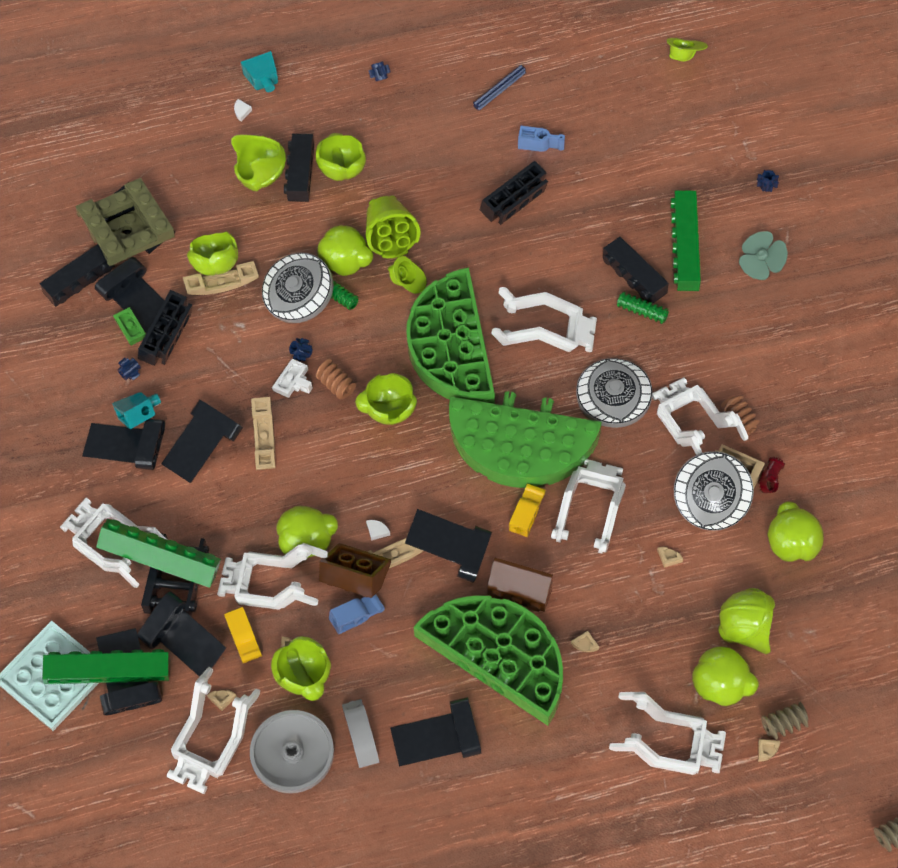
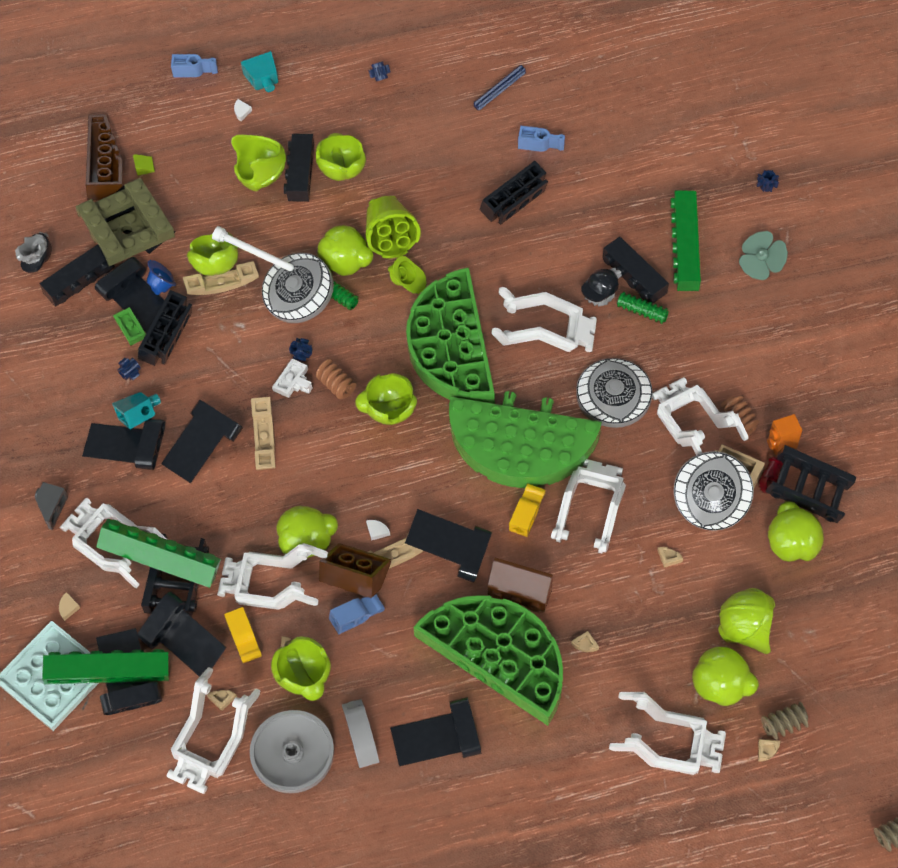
lime piece [667,38,708,61] -> none
none -> light grey hair [15,232,52,273]
none -> dark grey slope [35,482,68,530]
none -> tan tile [59,592,80,621]
none -> reddish brown wedge [86,115,123,201]
none -> lime slope [133,154,155,175]
none -> blue piece [147,260,177,295]
none -> medium blue piece [171,54,218,77]
none -> white piece [212,226,294,271]
none -> black hair [581,268,622,307]
none -> black fence [765,445,856,523]
none -> orange brick [767,414,802,455]

